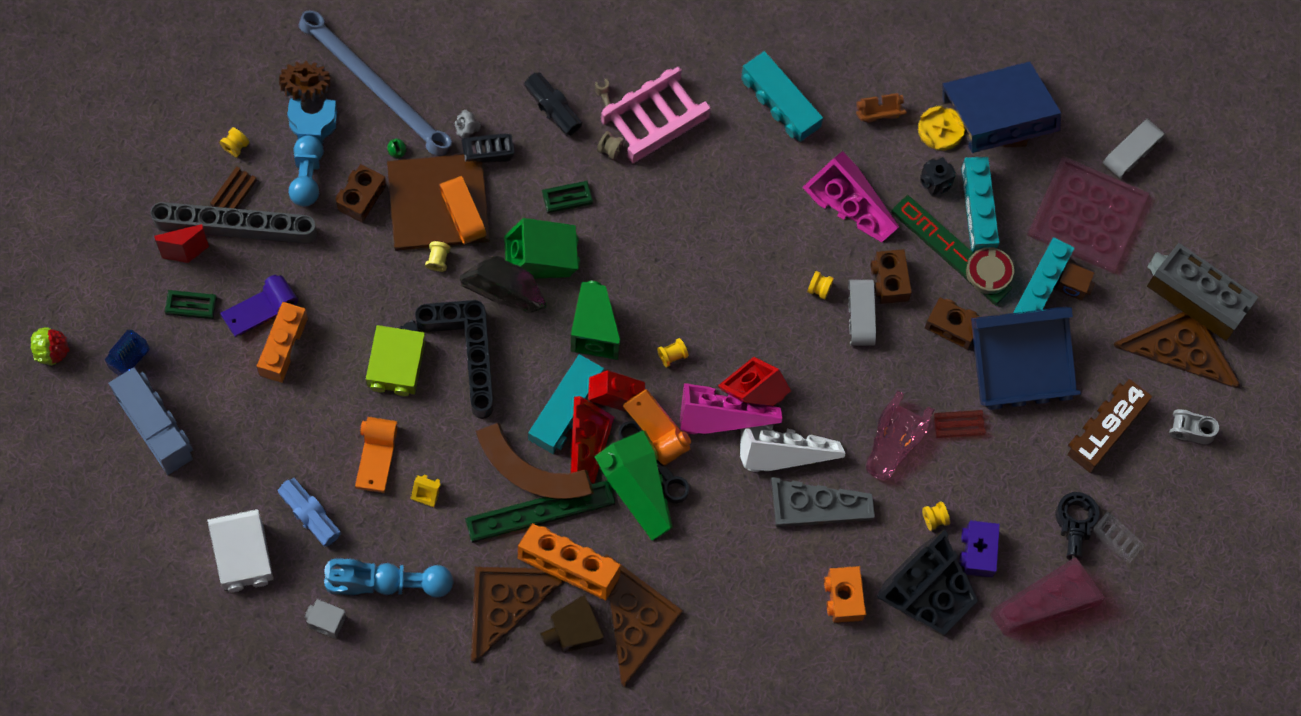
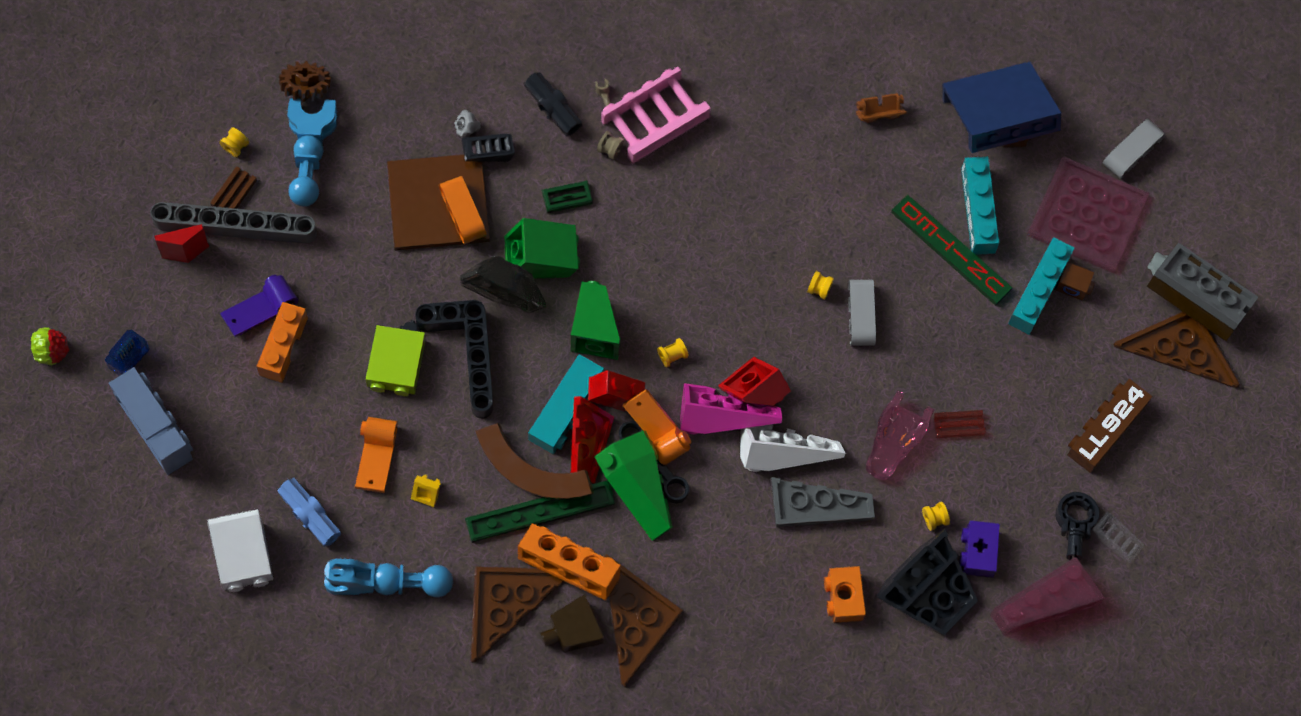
dark green tile [165,290,217,319] -> none
sand blue piece [299,11,451,156] -> none
light grey brick [305,599,346,639] -> none
reddish brown brick [335,164,386,223] -> none
green hinge [387,138,406,158] -> none
light yellow bush [425,241,451,272] -> none
teal brick [741,51,823,142] -> none
dark pink wedge [802,151,899,242] -> none
reddish brown brick [871,249,911,304] -> none
yellow tile [918,106,965,150] -> none
black brick [920,157,956,196] -> none
reddish brown brick [924,297,979,350] -> none
dark tan tile [966,247,1014,294] -> none
dark blue panel [971,307,1081,410] -> none
light grey piece [1169,409,1219,444] -> none

